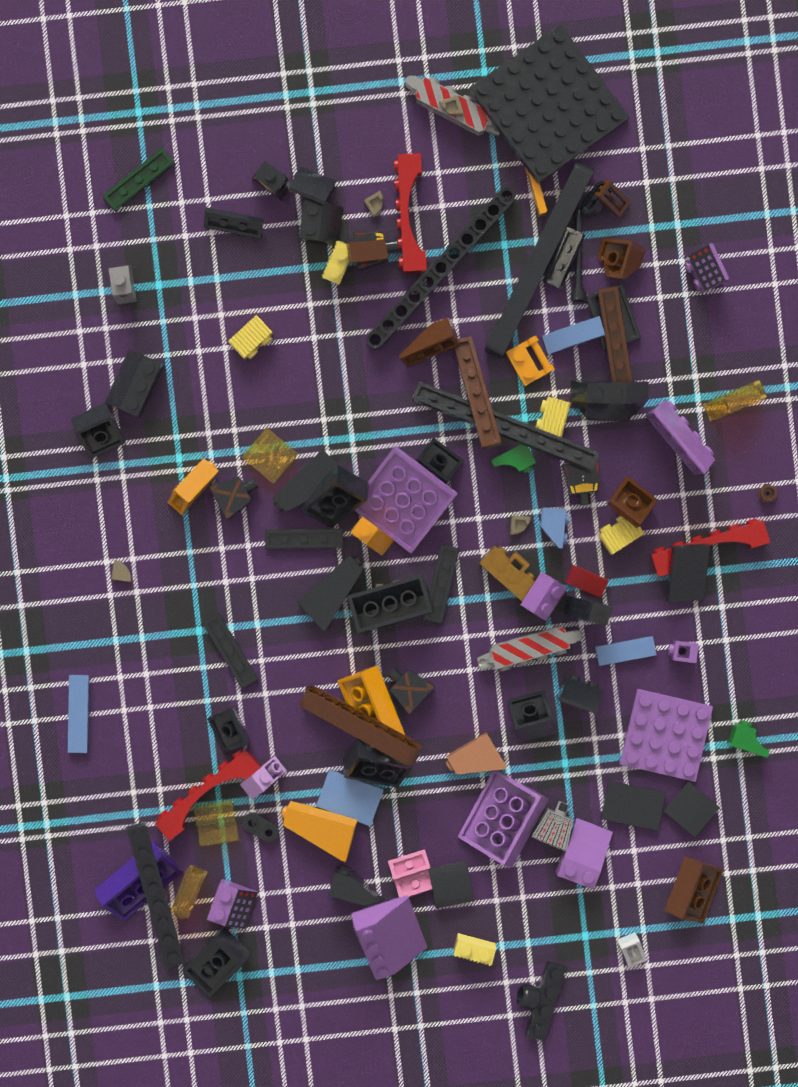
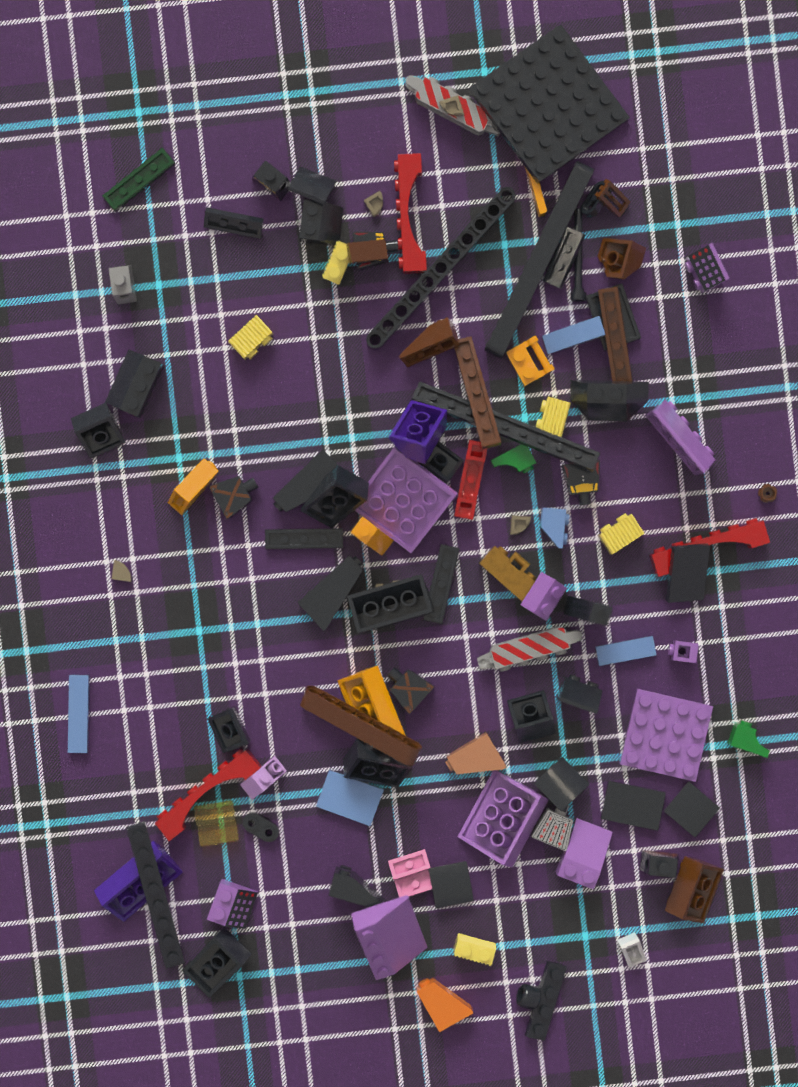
clear yellow slope [171,865,208,919] -> none
black tile [202,613,259,689] -> none
clear yellow slope [242,427,298,484] -> none
light orange slope [281,801,357,862] -> none
red slope [565,565,609,598] -> none
reddish brown plate [606,476,658,528] -> none
clear yellow slope [703,380,767,422] -> none
none -> dark purple slope [389,400,447,464]
none -> orange slope [416,978,473,1032]
none -> red slope [454,440,488,520]
none -> black slope [534,757,590,812]
none -> black torso [640,850,678,878]

